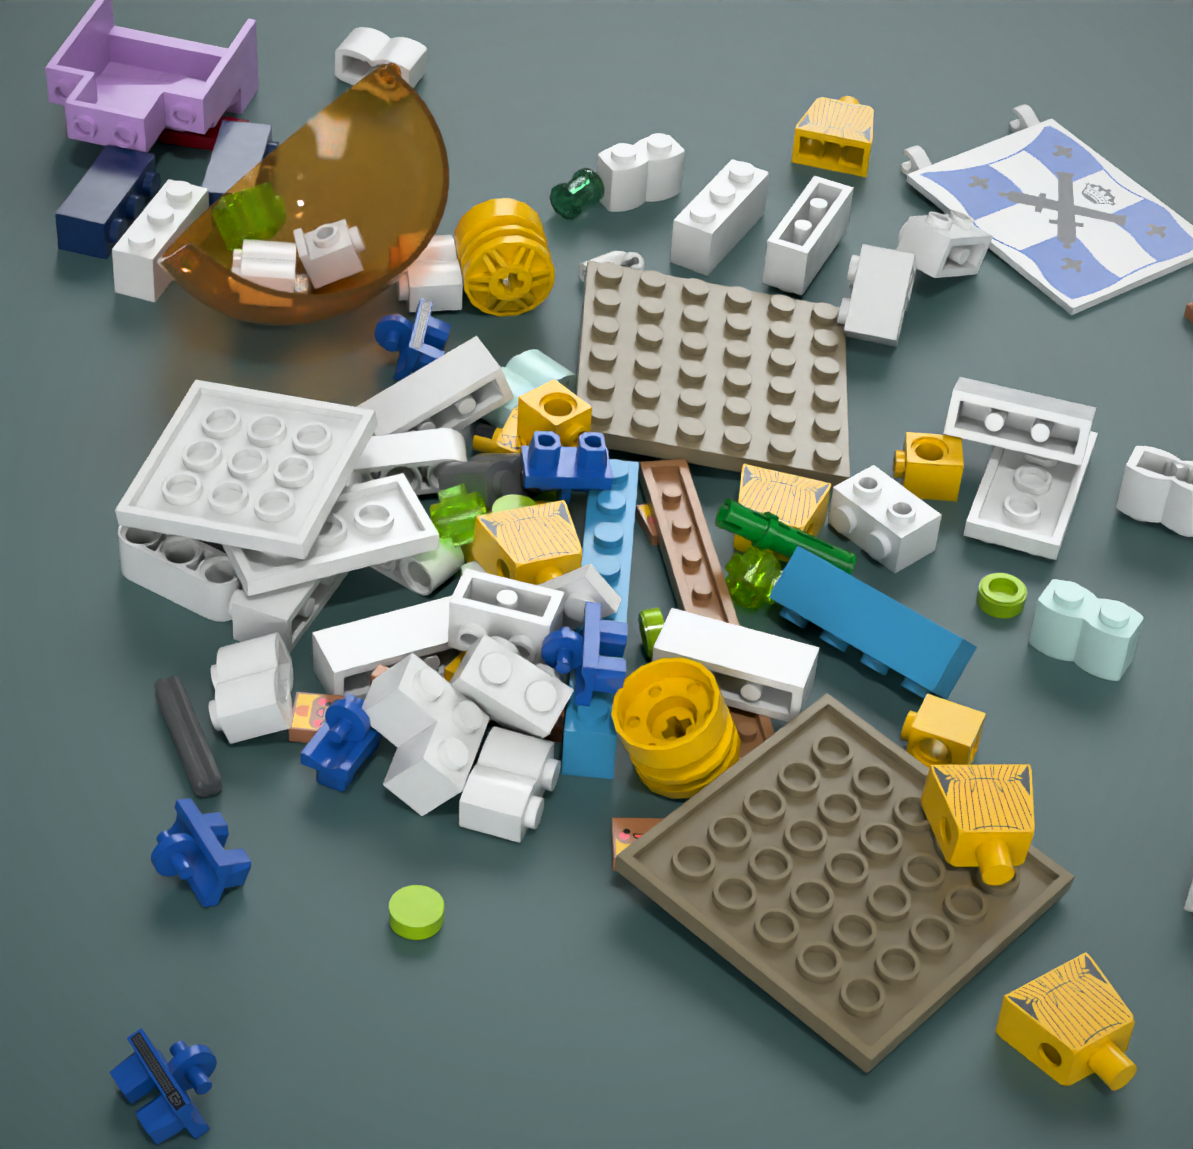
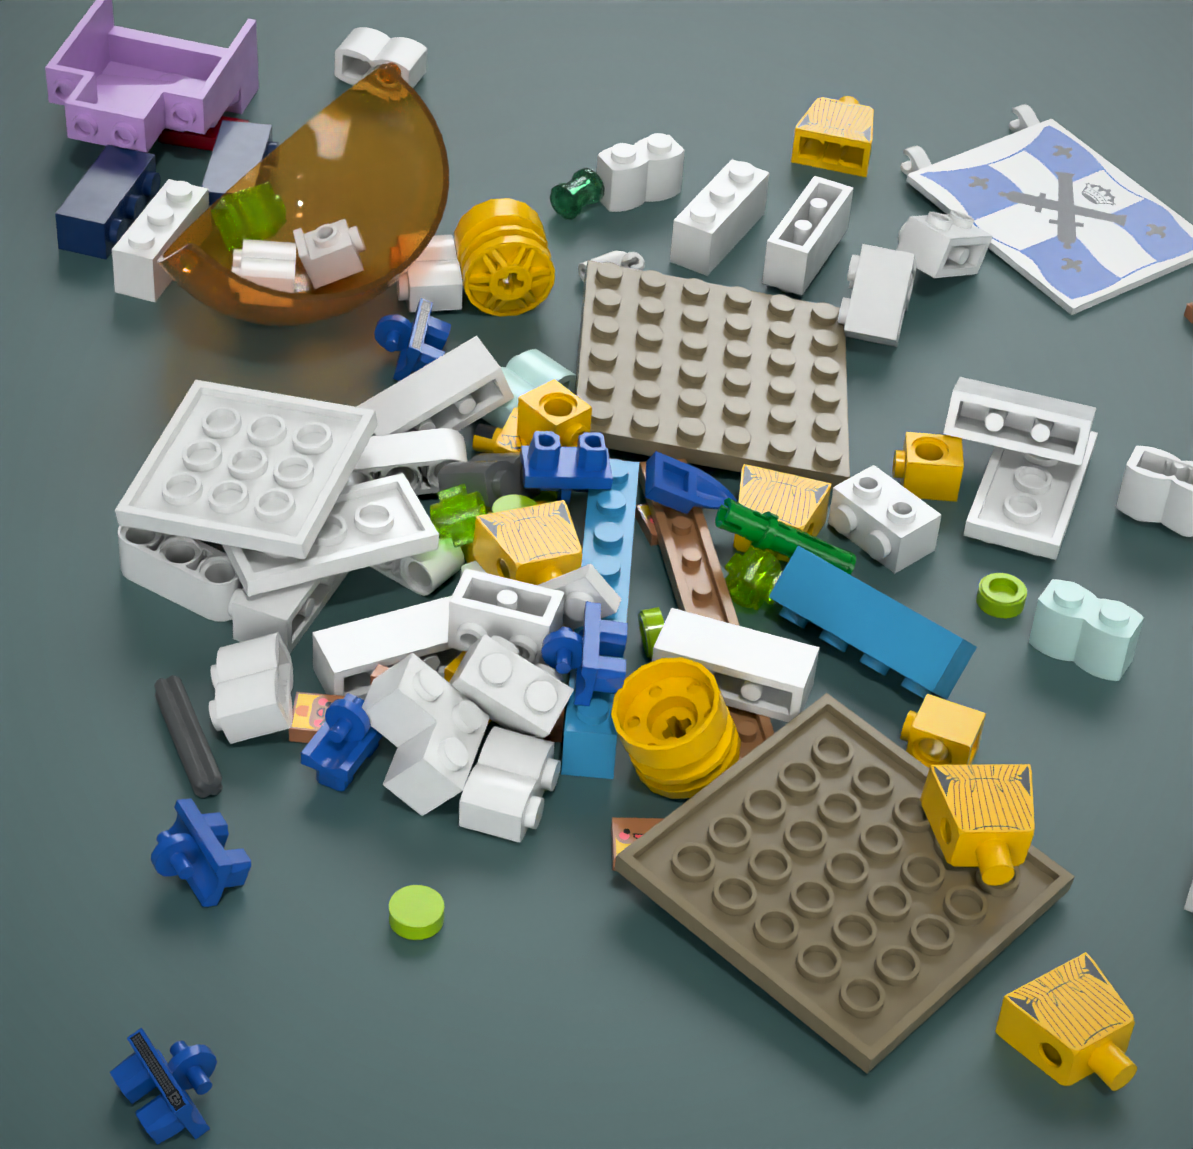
none -> blue plate [645,451,738,514]

